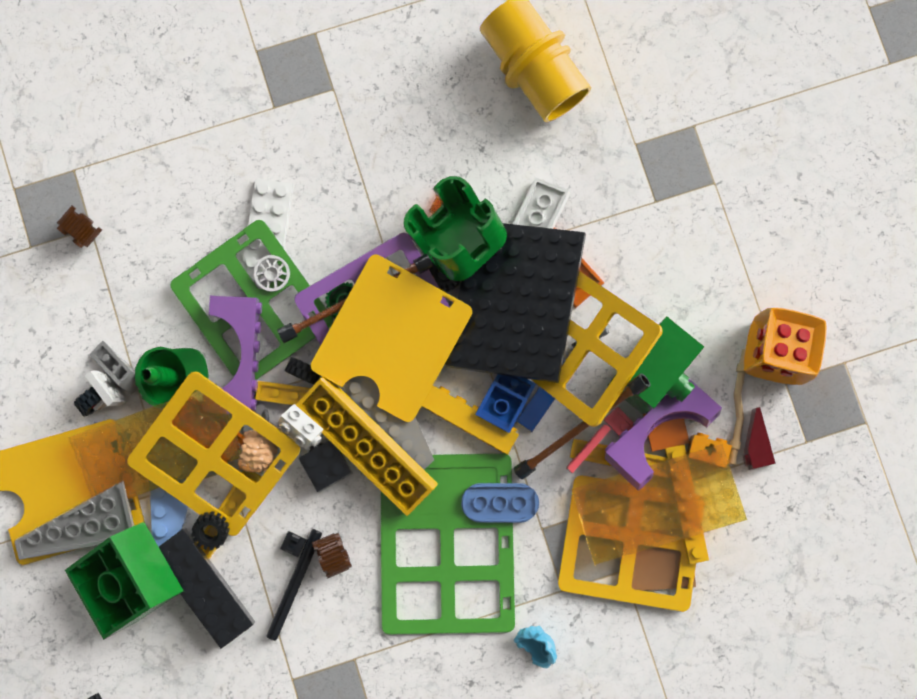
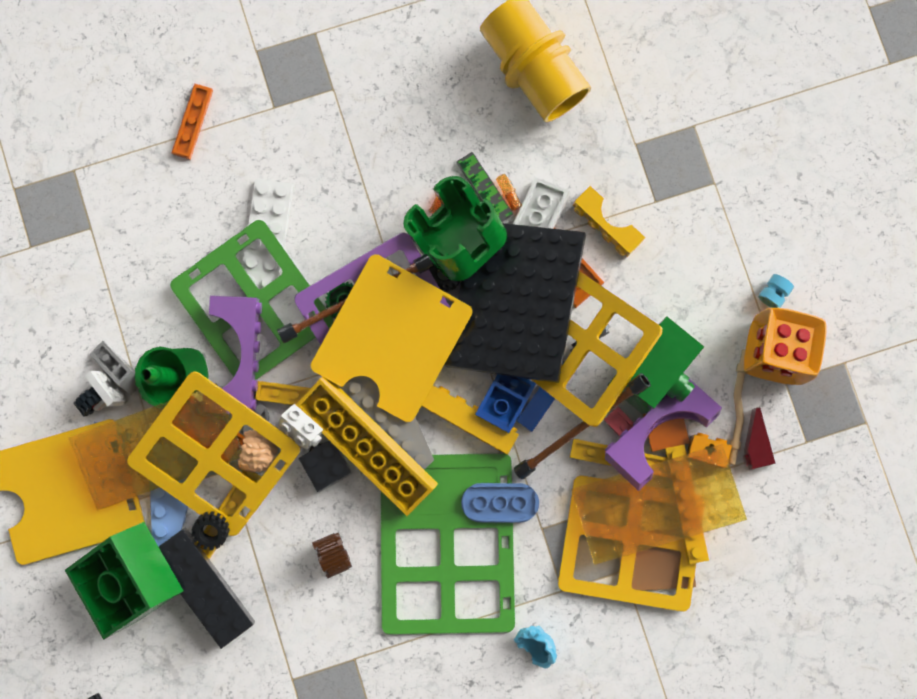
light grey wing [14,481,134,560] -> none
reddish brown brick [57,205,102,248] -> none
white wheel [254,255,290,291] -> none
black axle [266,529,322,641] -> none
black tile [280,531,307,557] -> none
black tyre [284,357,321,385] -> none
coral tile [566,424,611,473] -> none
none -> orange tile [171,83,213,160]
none -> tile [457,152,513,222]
none -> clear orange axle [496,174,522,211]
none -> yellow arch [573,186,646,257]
none -> medium azure wheel [758,274,794,308]

